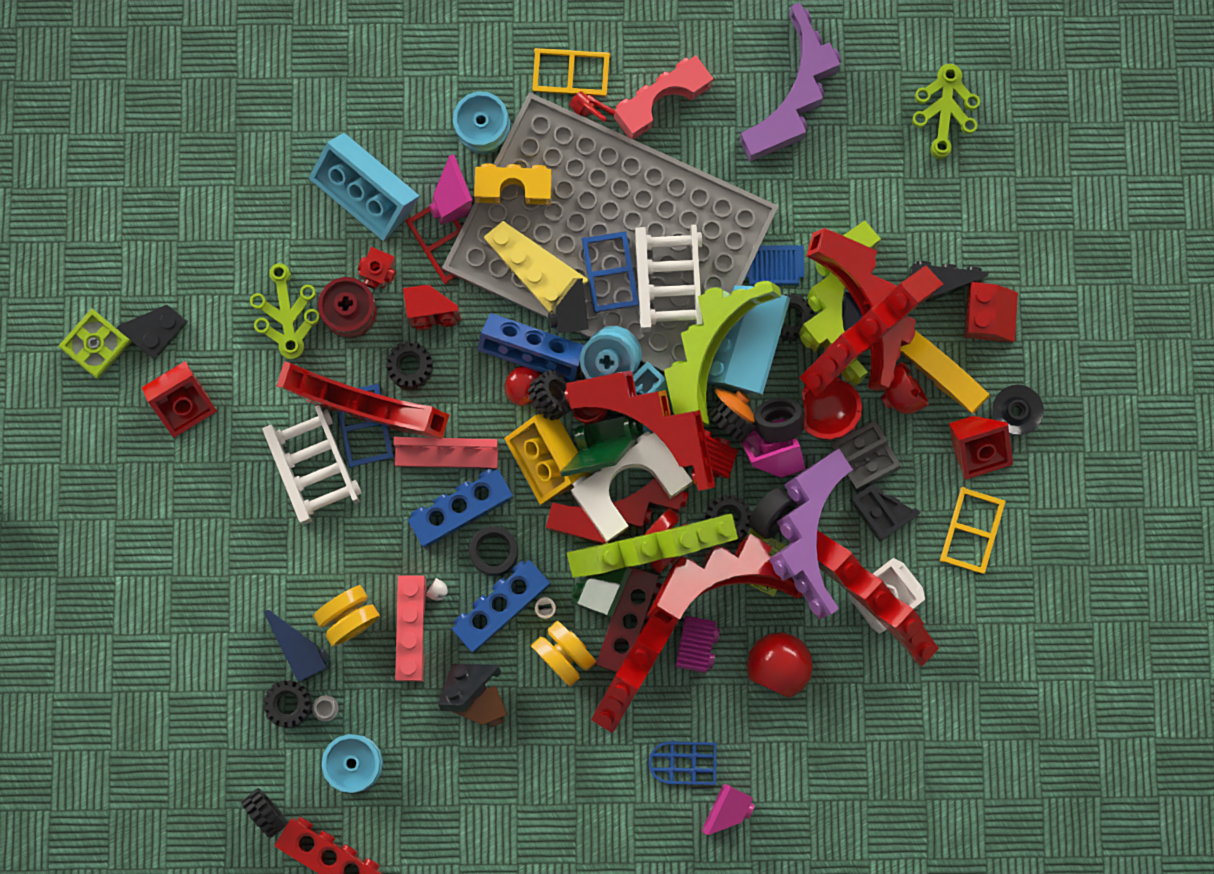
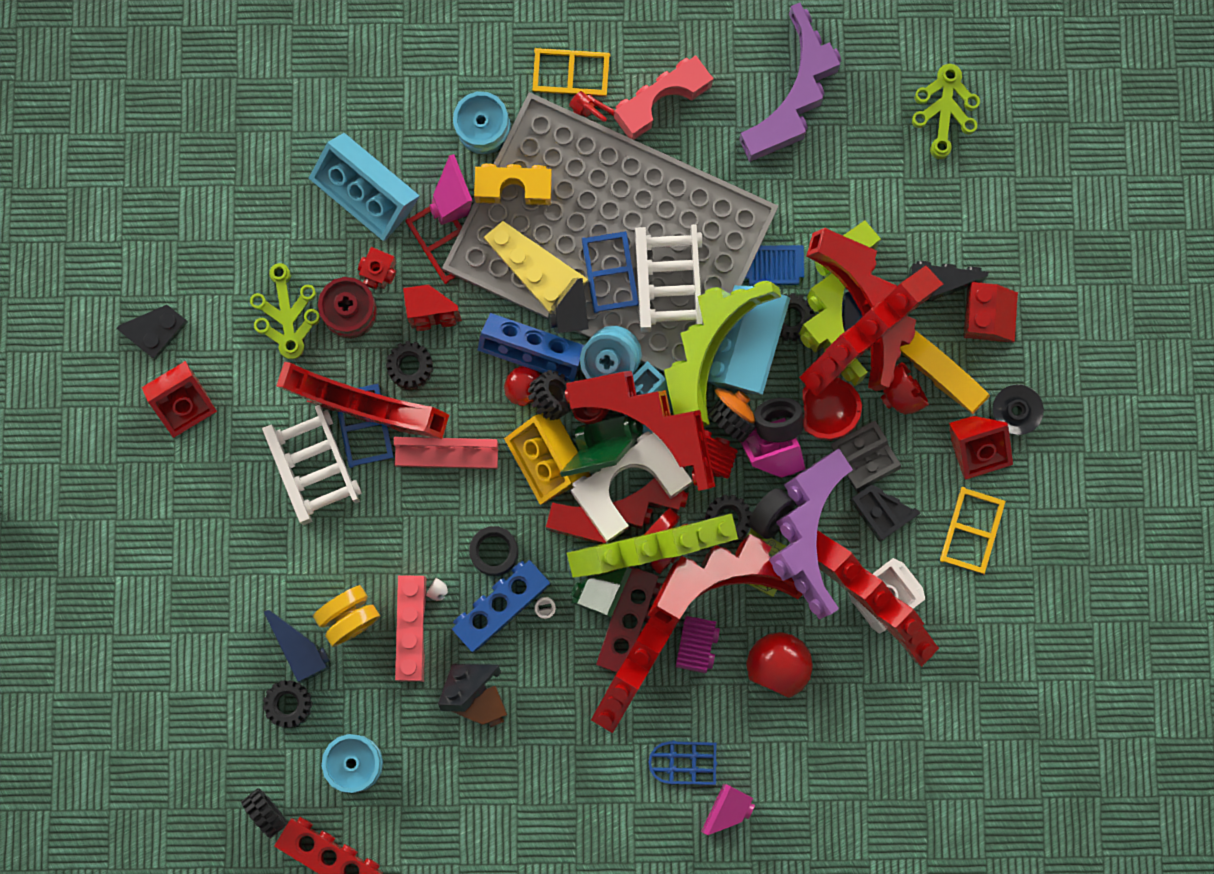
lime piece [58,308,132,379] -> none
light grey plate [312,695,339,722] -> none
blue brick [407,469,514,549] -> none
yellow wheel [531,621,596,687] -> none

